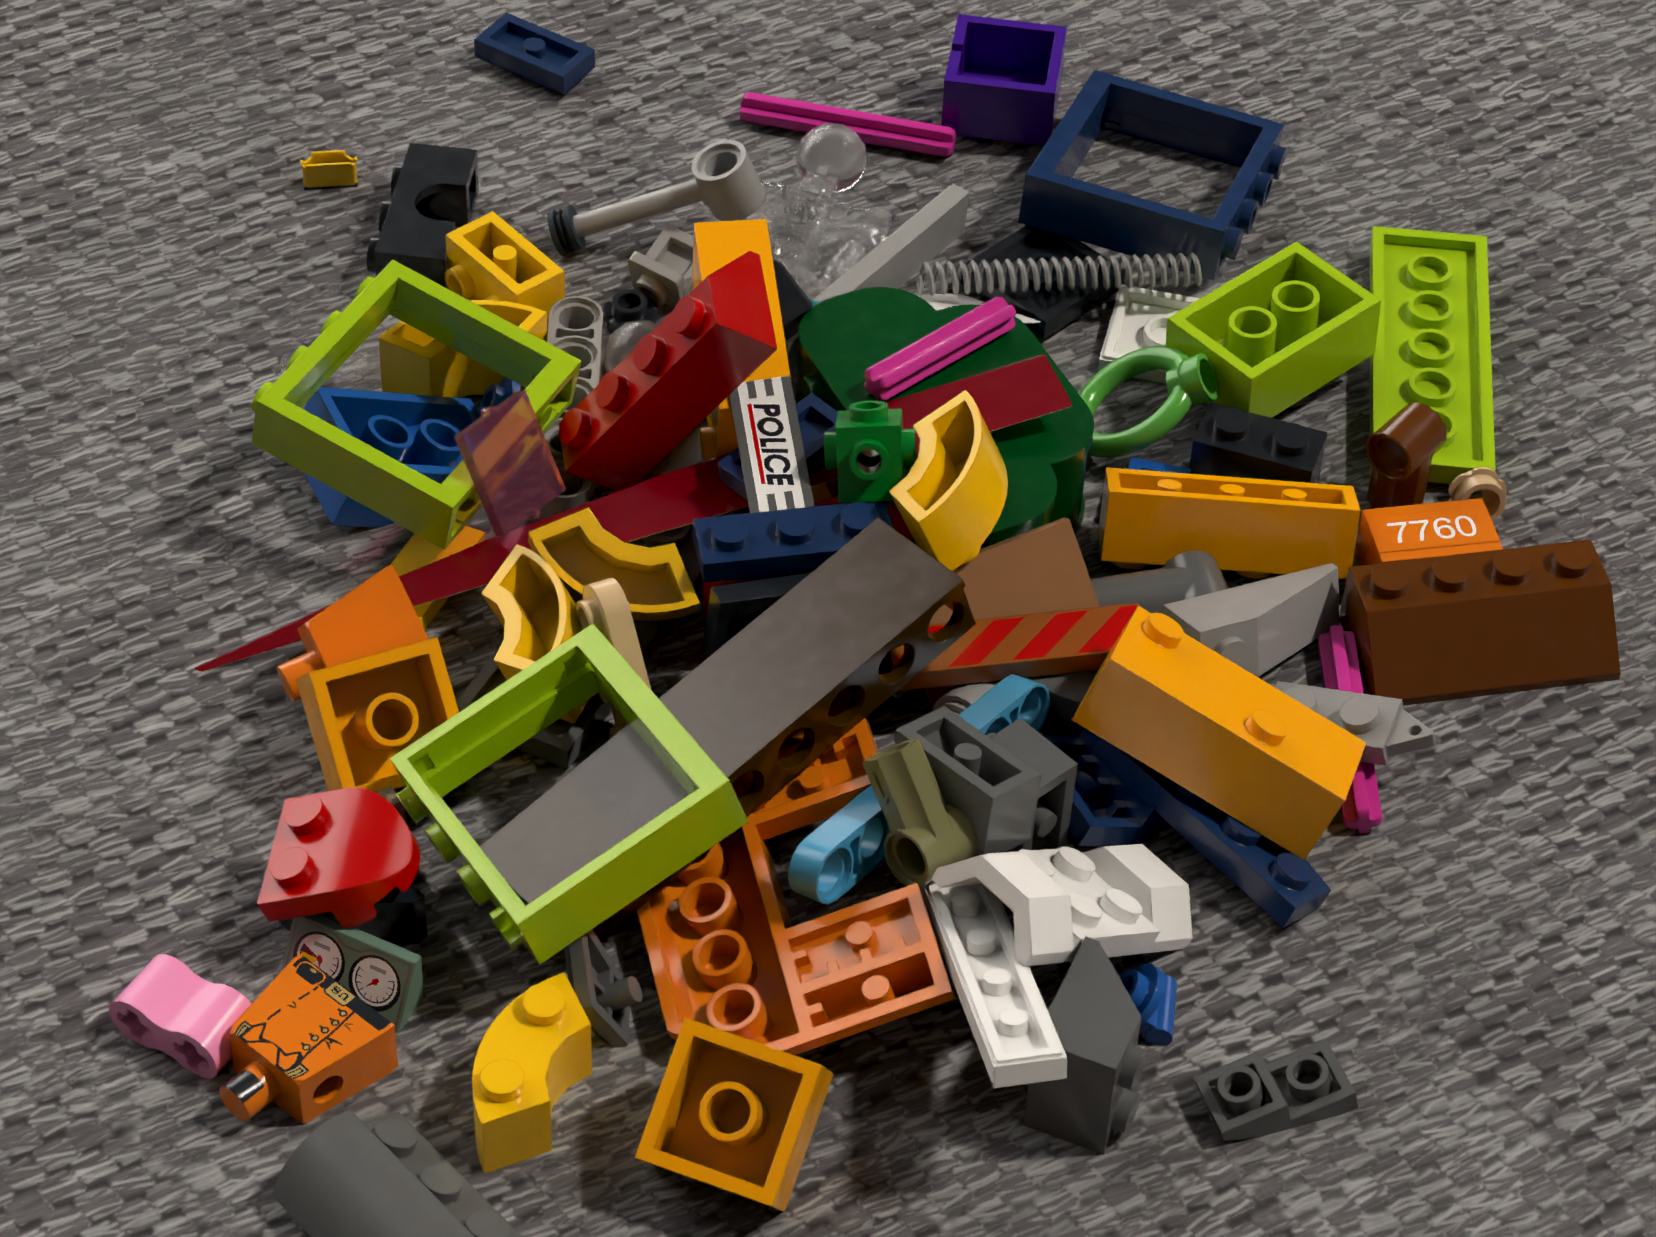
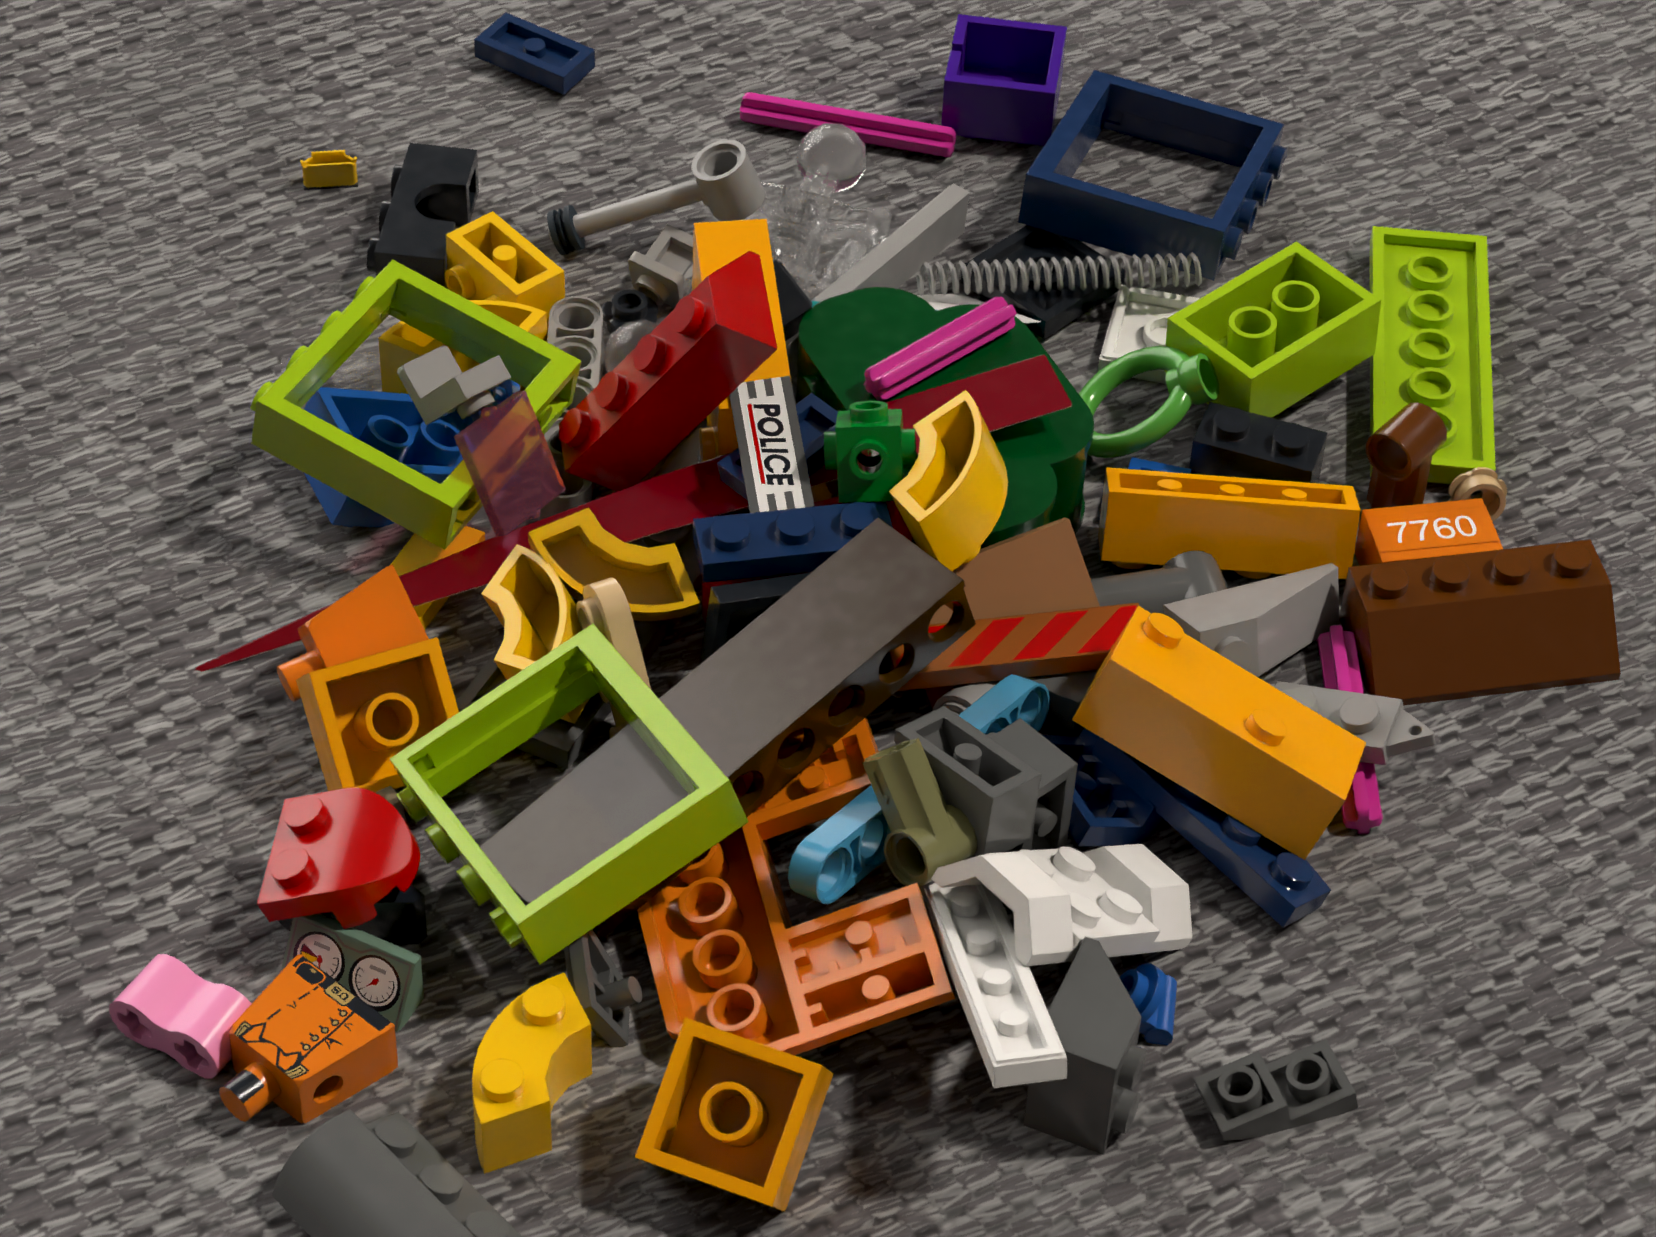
none -> light grey bracket [397,345,511,425]

